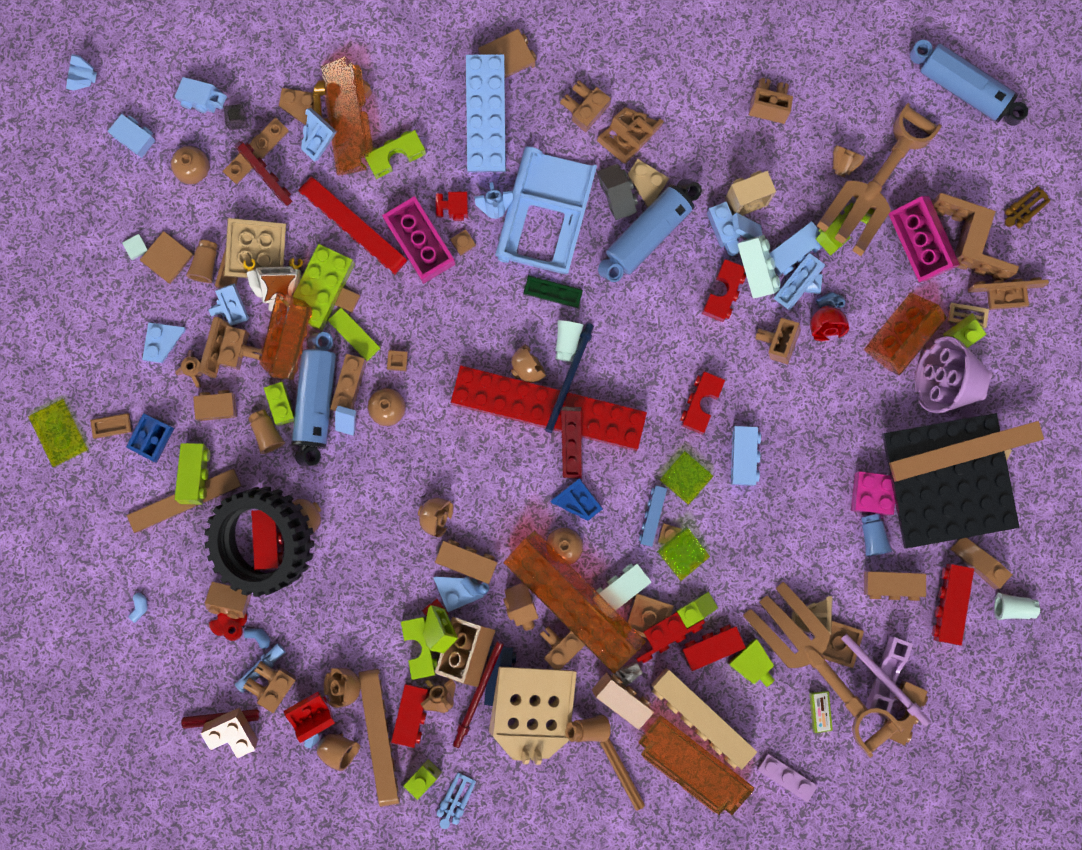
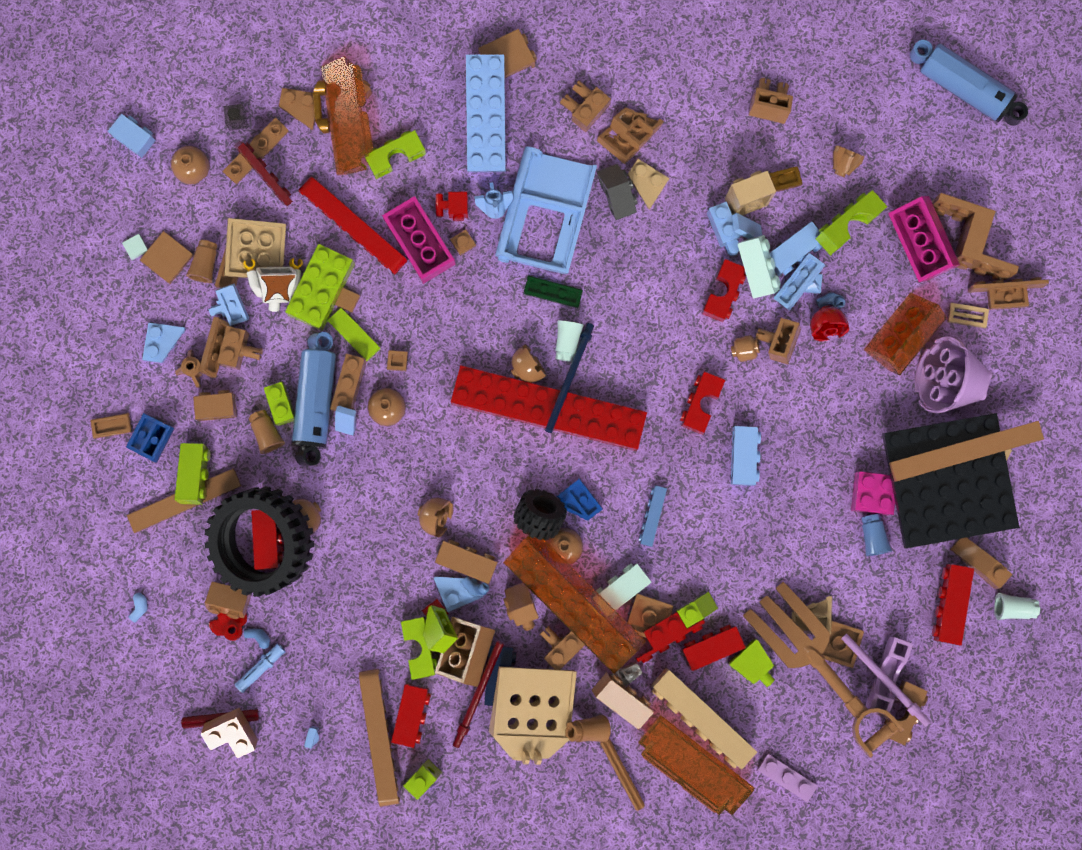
clear neon green tile [28,399,88,468] -> none
light blue brick [66,54,97,90] -> none
light blue brick [174,77,227,113] -> none
medium nougat brick [243,661,296,713] -> none
clear orange slope [259,292,312,380] -> none
red bracket [284,691,335,743] -> none
light blue wing [301,108,337,161] -> none
medium nougat piece [317,734,361,771] -> none
medium nougat cylinder [324,668,361,708] -> none
medium nougat brick [421,679,456,713] -> none
light blue piece [436,773,476,829] -> none
dark red plate [561,407,583,479] -> none
medium blue piece [598,179,702,282] -> none
clear neon green tile [657,527,710,581] -> none
medium nougat plate [658,523,682,547] -> none
clear neon green tile [659,451,714,505] -> none
slope [809,691,833,733] -> none
medium nougat piece [817,103,942,256] -> none
medium nougat brick [864,572,926,601] -> none
lime torso [943,313,986,348] -> none
pearl gold piece [1004,186,1051,229] -> none
none -> black tyre [513,489,567,540]
none -> medium nougat head [731,335,760,362]
none -> pearl gold plate [769,166,803,192]

